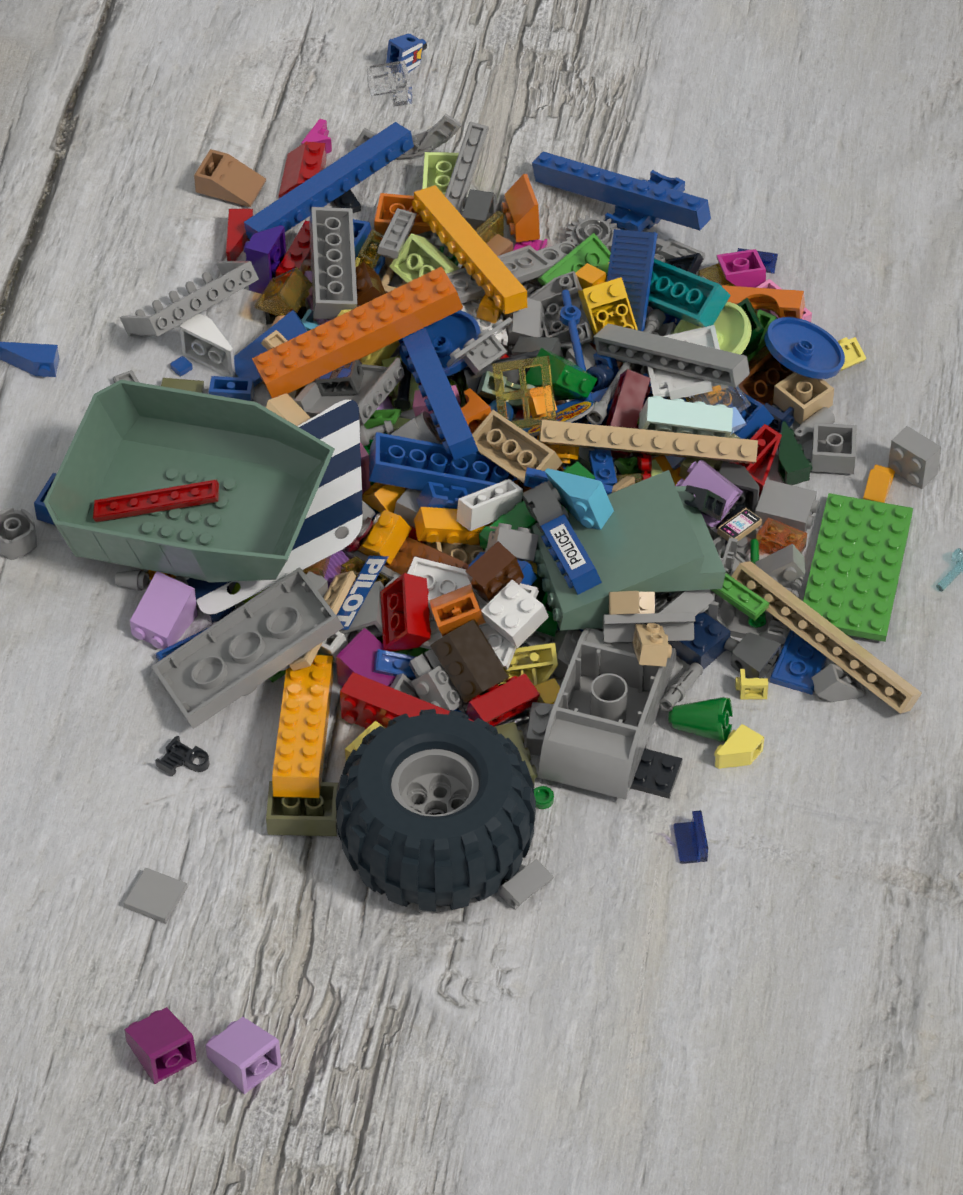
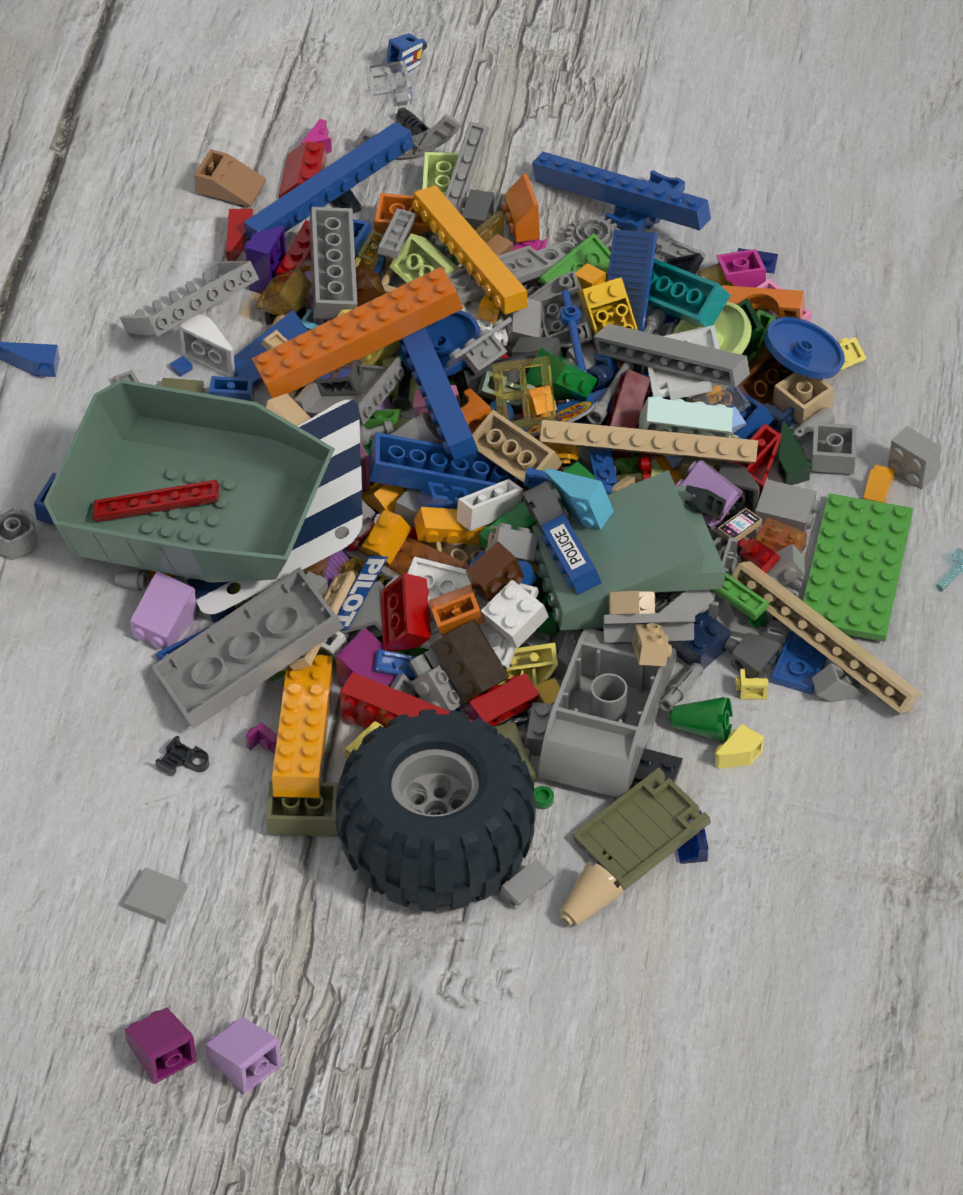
none -> magenta bracket [245,722,277,755]
none -> black hinge [396,108,429,136]
none -> tan cone [560,861,623,926]
none -> olive door [572,768,711,890]
none -> red hinge [737,538,781,573]

